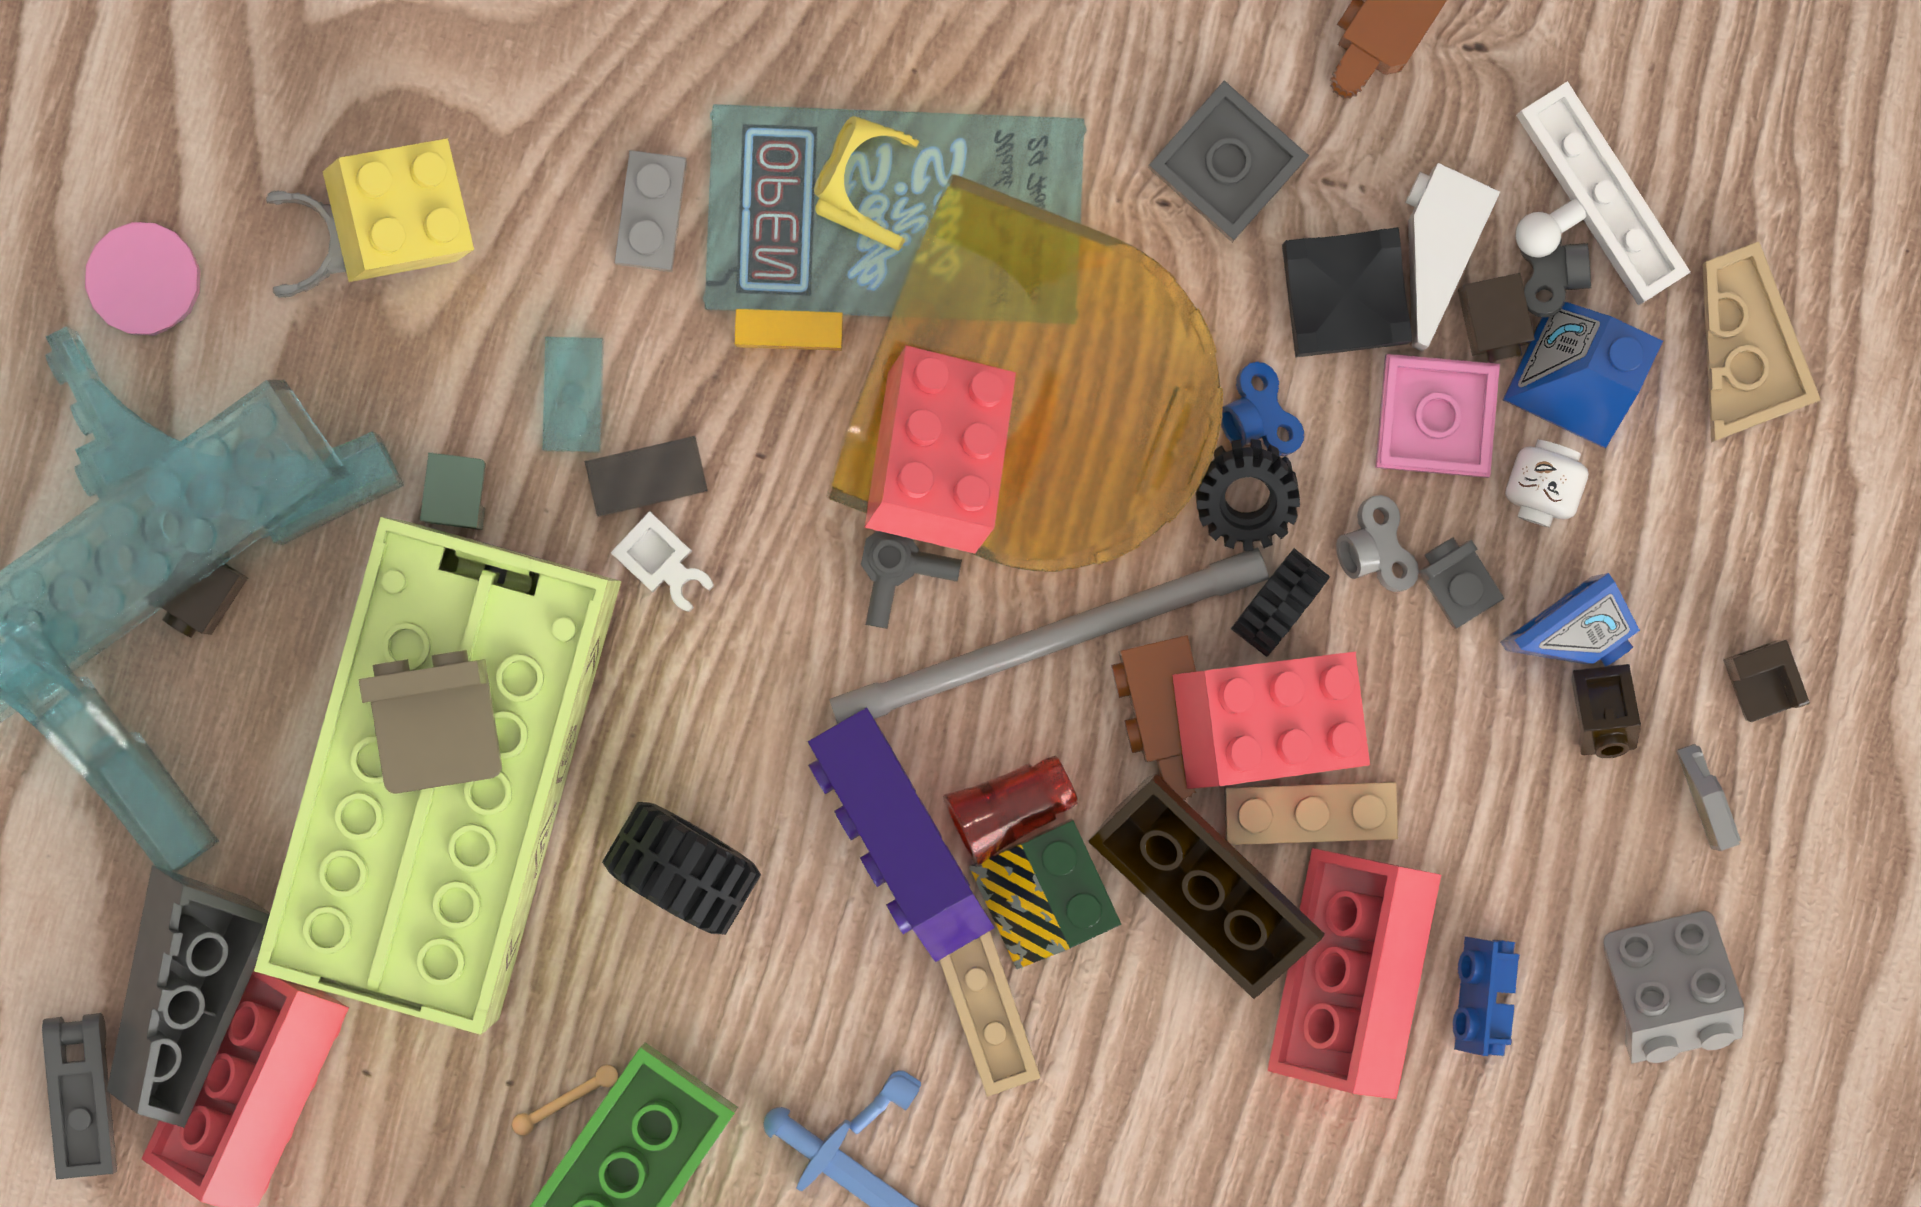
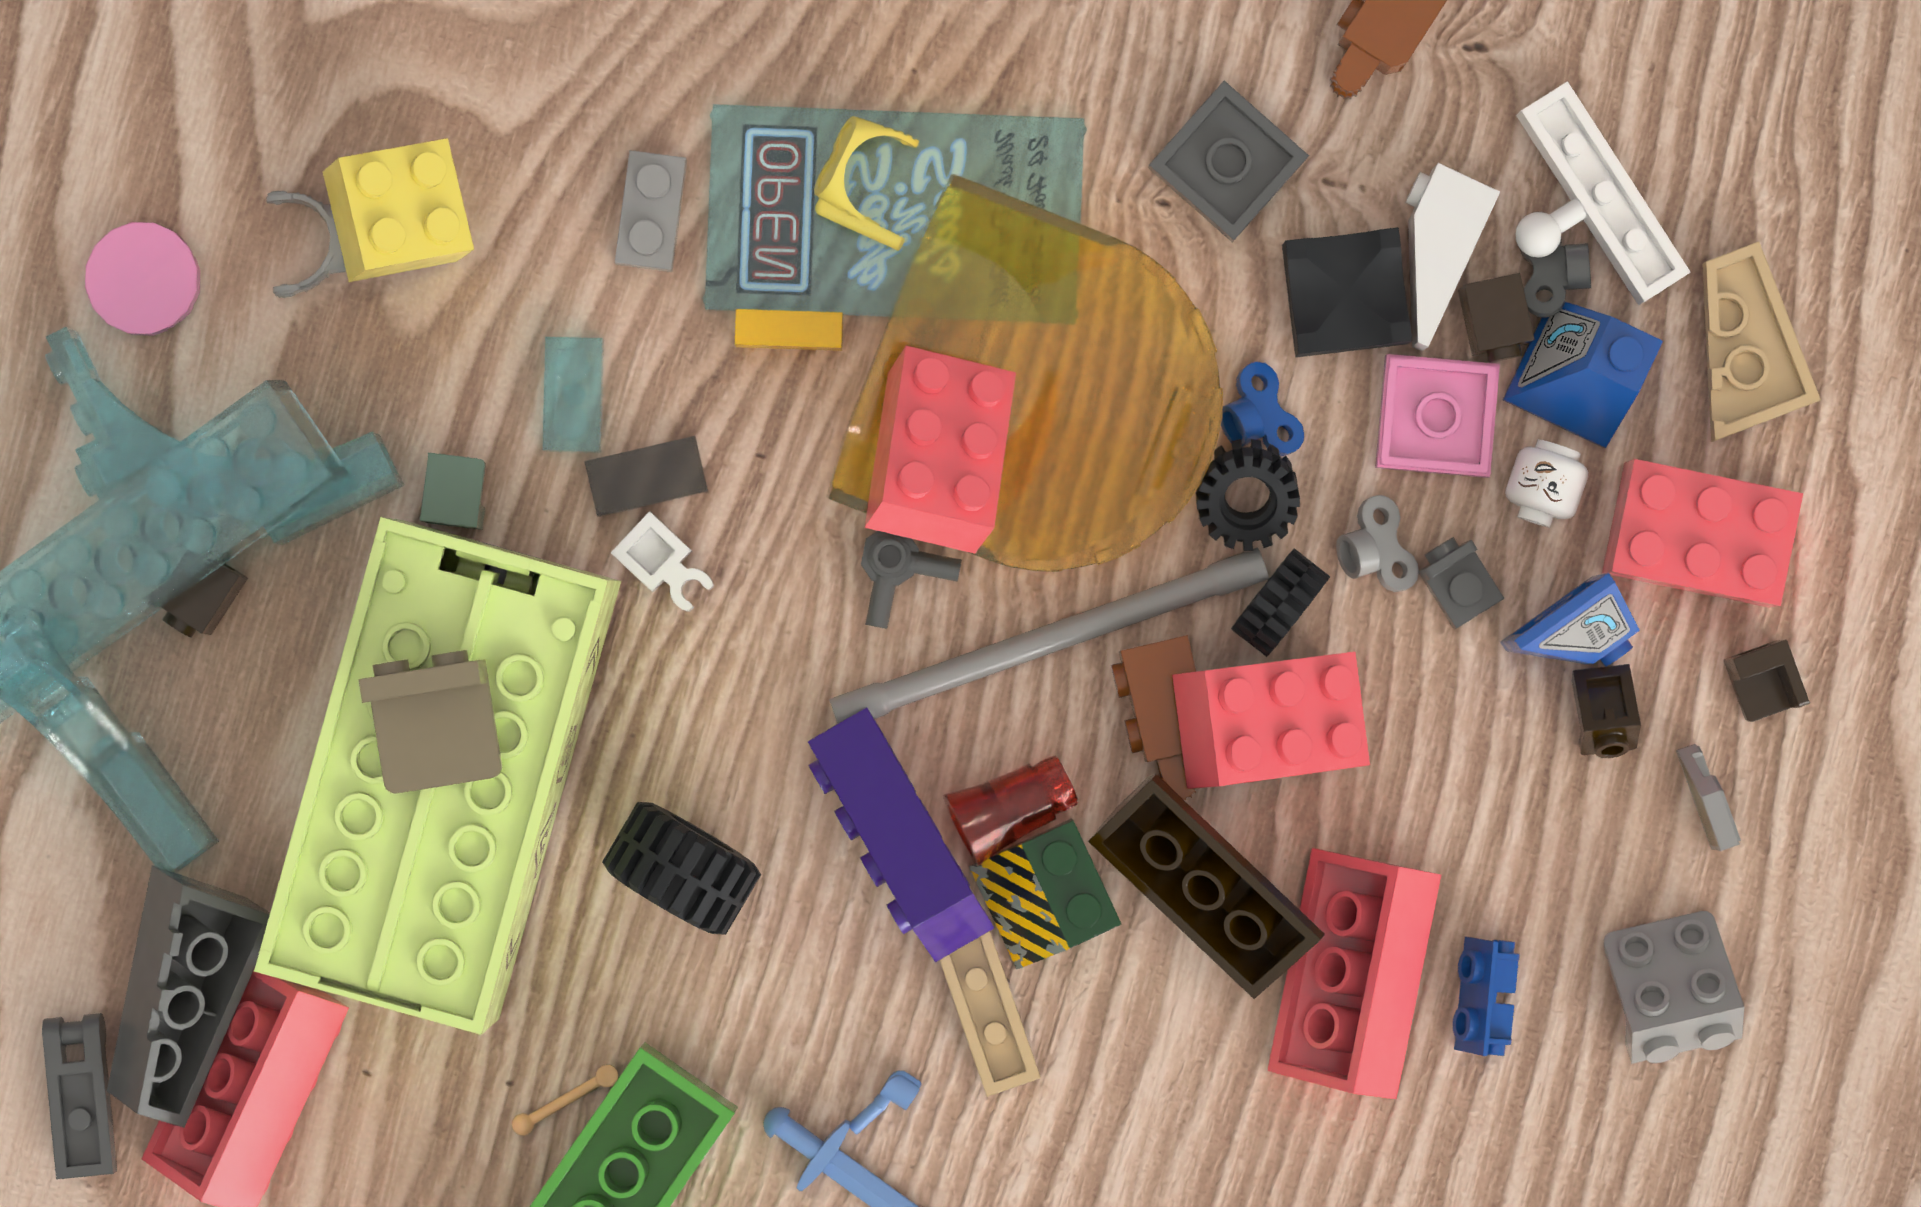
tan plate [1224,782,1398,845] -> none
none -> coral brick [1602,459,1803,607]

